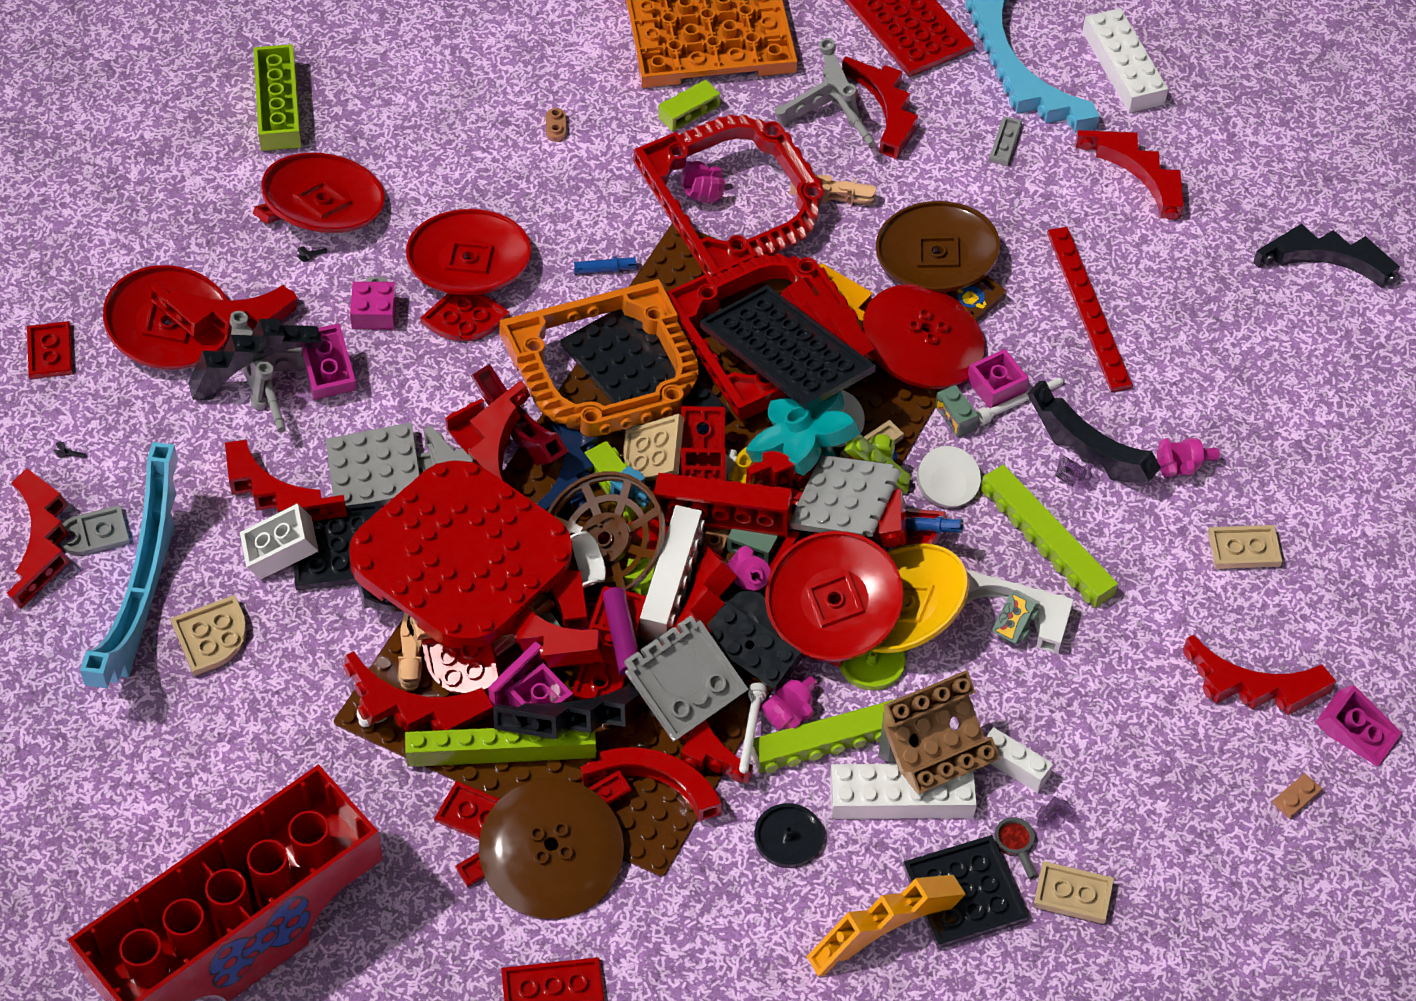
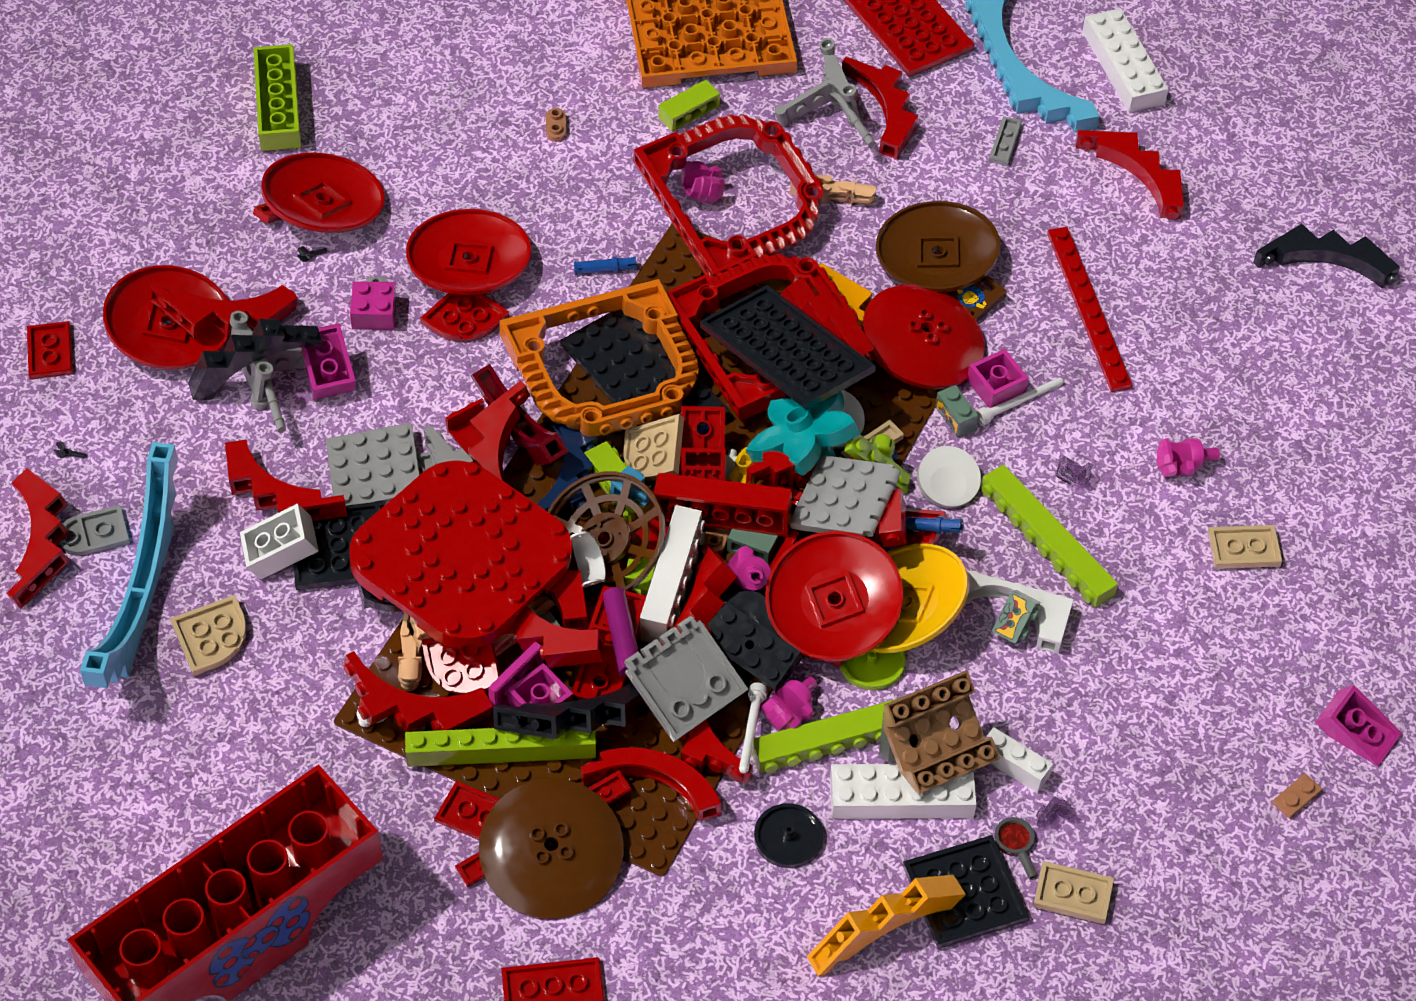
black arch [1027,381,1161,482] -> none
red arch [1183,634,1336,715] -> none

